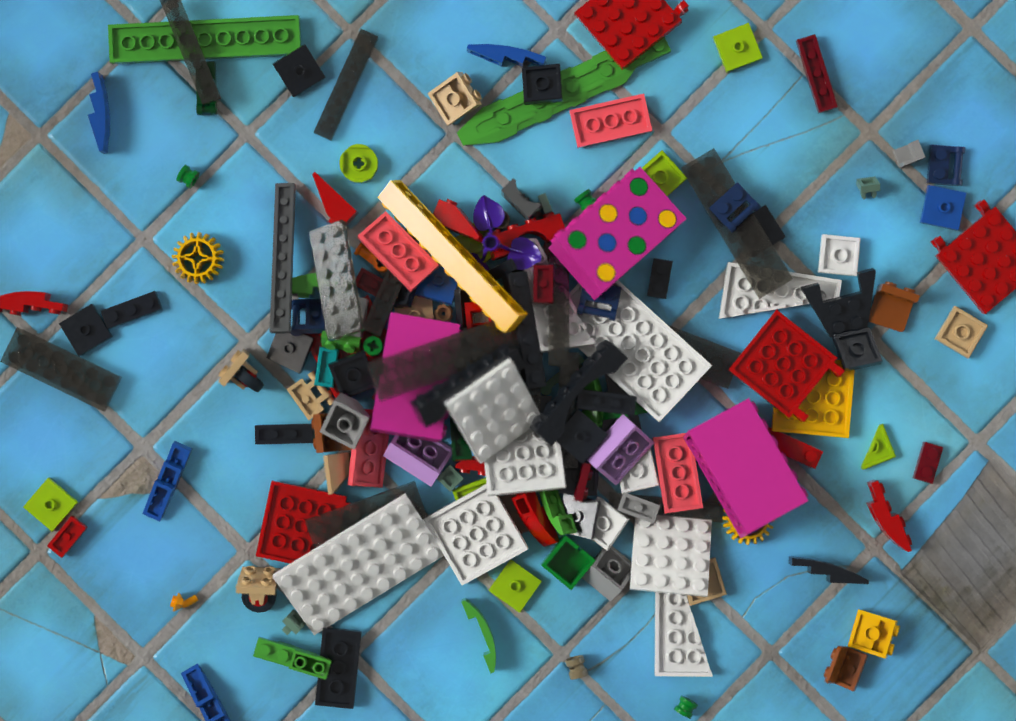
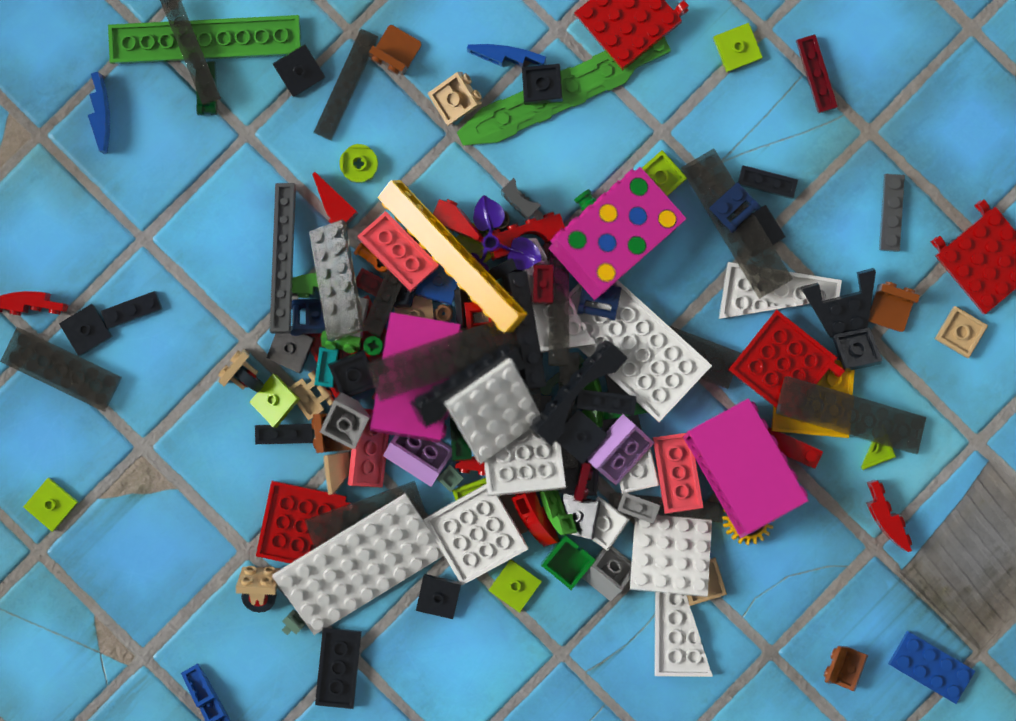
red plate [47,516,88,558] -> none
blue slope [142,441,192,522] -> none
light orange plate [170,593,198,612] -> none
yellow gear [172,232,224,284] -> none
green wheel [176,165,200,189] -> none
bright green slope [253,637,332,680] -> none
bright green slope [461,598,496,673] -> none
sand green tile [534,193,552,215] -> none
dark tan wheel [565,655,588,680] -> none
coral plate [569,94,652,148] -> none
black plate [647,258,673,299] -> none
green wheel [674,695,698,719] -> none
black slope [789,556,869,584] -> none
white plate [818,234,861,277] -> none
yellow plate [848,609,900,659] -> none
sand green tile [856,176,880,199] -> none
light grey panel [893,140,925,168] -> none
dark red plate [913,442,943,484] -> none
blue plate [920,185,966,231] -> none
dark blue plate [926,145,965,186] -> none
none -> lime plate [249,374,300,428]
none -> dark orange bracket [369,25,421,76]
none -> black plate [416,574,461,619]
none -> black plate [738,165,798,199]
none -> clear smoke plate [776,376,926,454]
none -> dark grey plate [879,174,905,252]
none -> blue plate [888,631,975,704]

